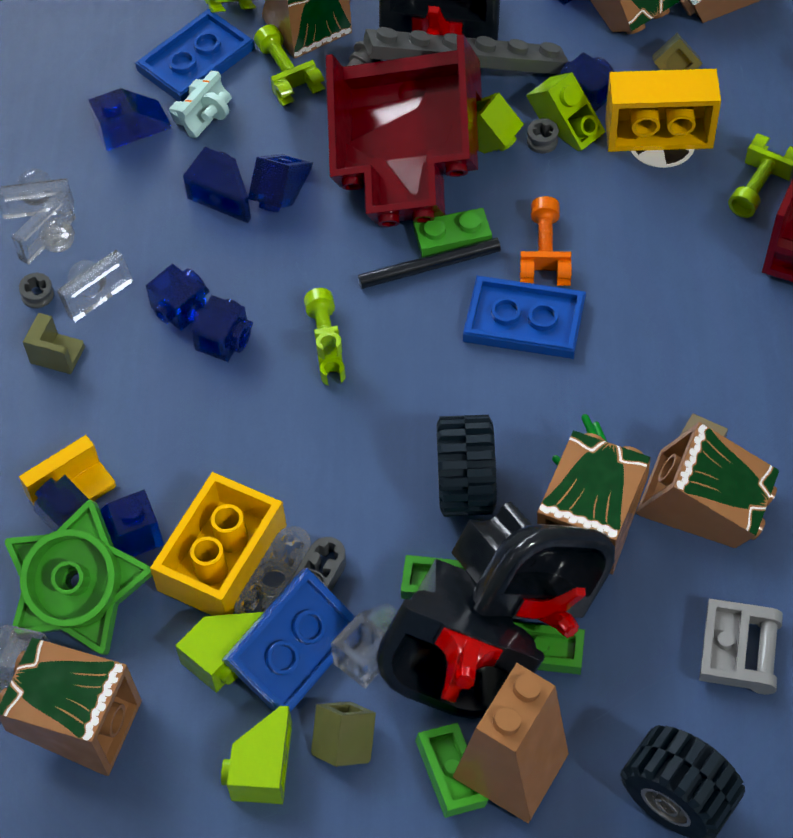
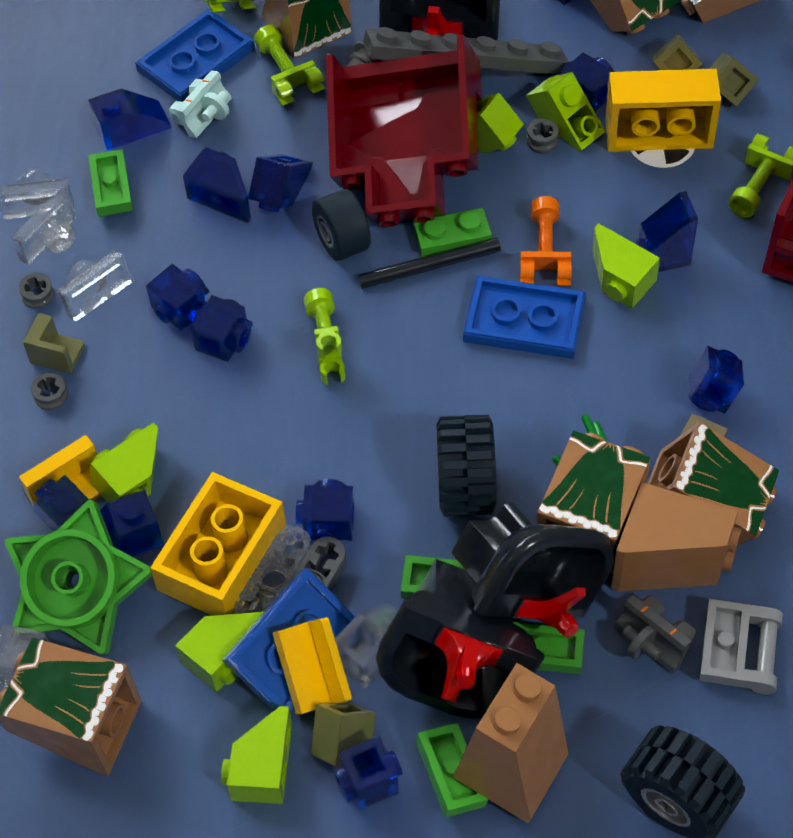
none -> dark grey bush [31,372,68,410]
none -> bright green plate [88,149,133,217]
none -> lime slope [90,422,158,516]
none -> yellow panel [272,617,352,715]
none -> clear blue brick [296,479,355,541]
none -> black wheel [312,189,371,261]
none -> clear blue brick [333,735,403,810]
none -> lime slope [592,223,660,309]
none -> medium nougat slope [611,482,742,592]
none -> dark grey hips [614,594,696,673]
none -> clear blue slope [634,191,698,272]
none -> clear blue brick [688,346,744,414]
none -> olive panel [709,52,759,106]

